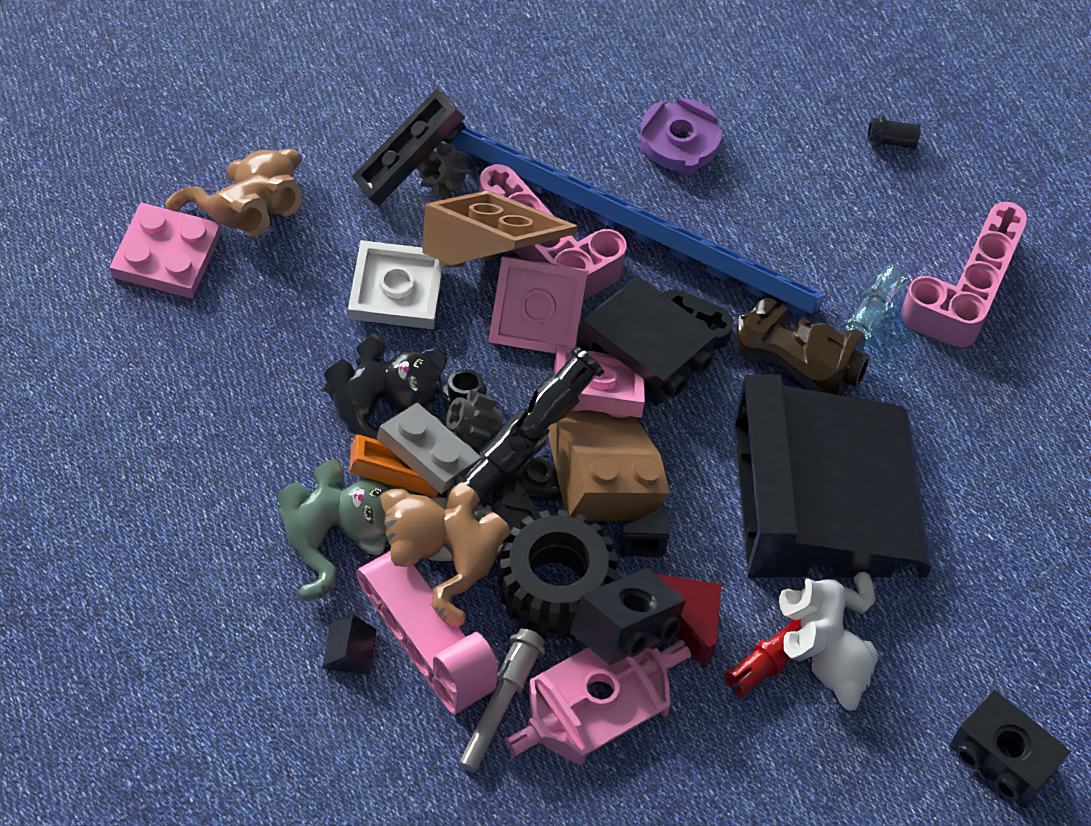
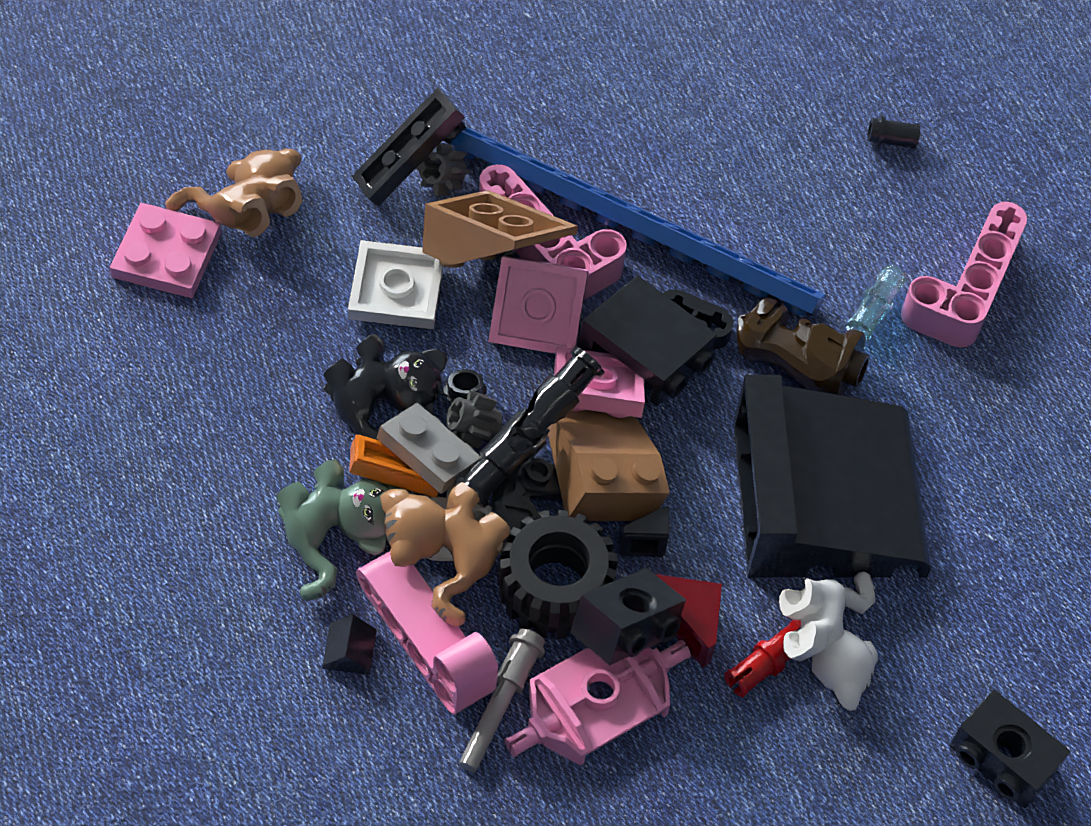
medium lavender plate [640,98,722,176] -> none

